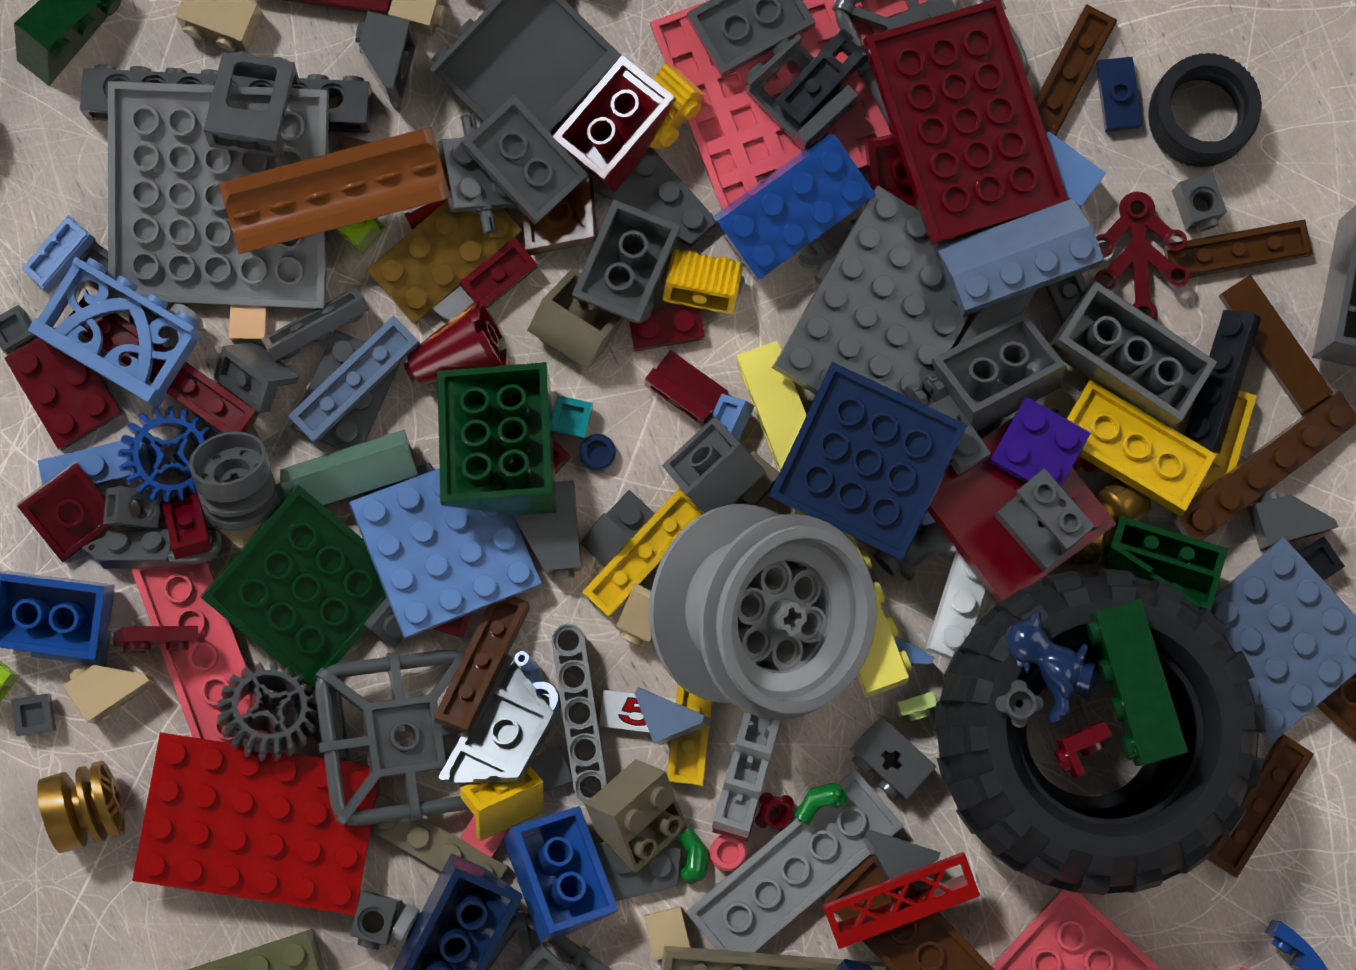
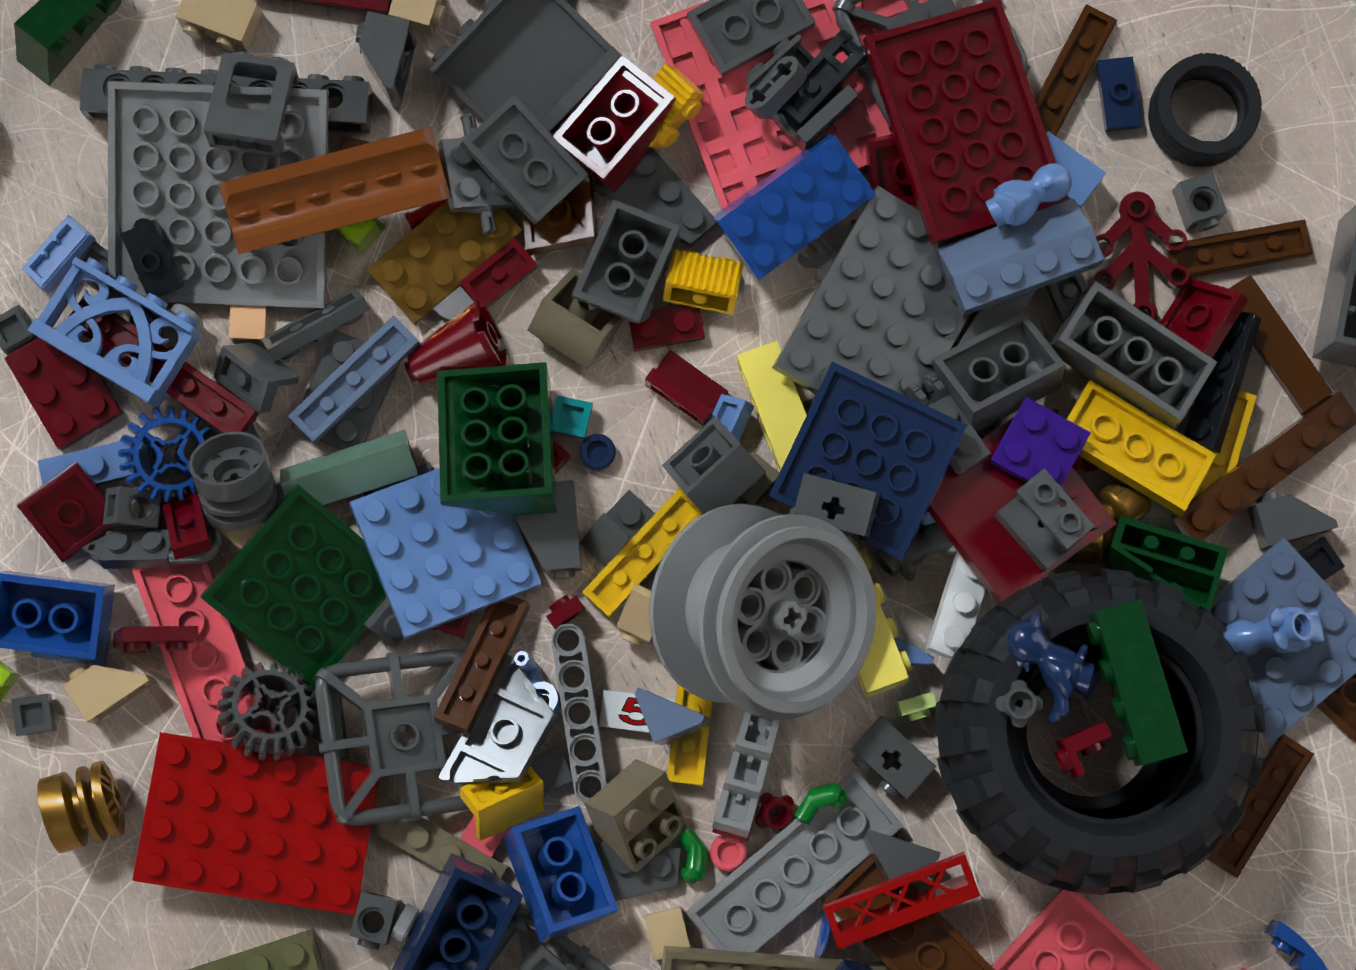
none -> black plate [120,219,185,297]
none -> dark red plate [546,595,586,629]
none -> dark grey beam [745,56,807,119]
none -> dark grey brick [793,473,881,542]
none -> blue piece [814,912,831,958]
none -> medium blue animal [985,163,1072,227]
none -> dark red plate [1160,278,1248,358]
none -> medium blue animal [1223,606,1324,658]

